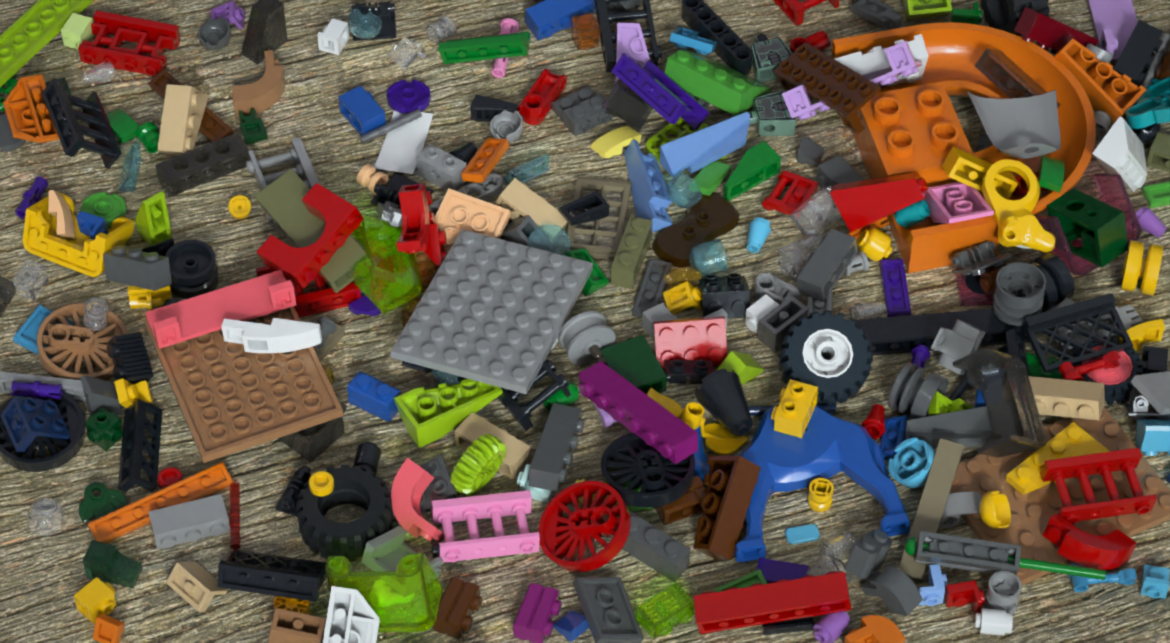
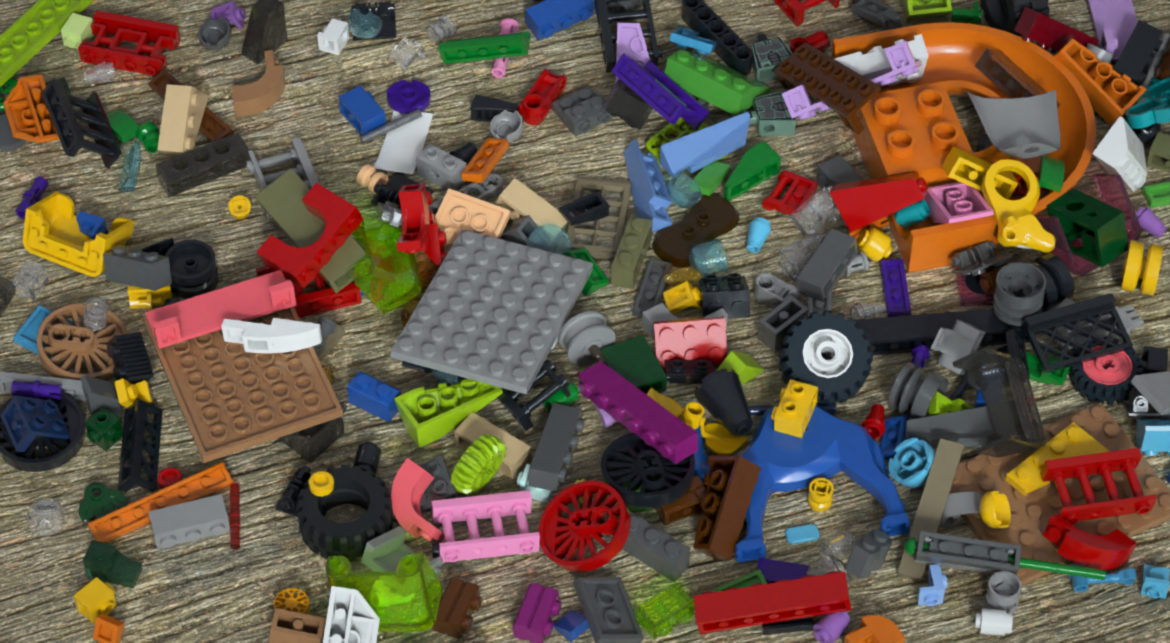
light nougat slope [48,190,75,240] -> none
bright green tile [80,192,127,228] -> none
lime slope [135,191,172,246] -> none
tan panel [166,561,228,612] -> none
black fence [217,549,332,602] -> none
dark green plate [239,108,268,145] -> none
dark purple tile [348,294,382,316] -> none
clear light blue slope [503,154,549,185] -> none
clear orange brick [572,13,599,51] -> none
light yellow slope [591,126,642,158] -> none
white brick [745,294,779,334] -> none
dark grey slope [797,136,824,166] -> none
dark grey brick [861,566,923,616] -> none
red bracket [944,580,985,615] -> none
tan brick [1002,374,1105,420] -> none
red brick [1059,351,1121,381] -> none
light grey wheel [1094,111,1111,139] -> none
yellow slope [1118,319,1165,351] -> none

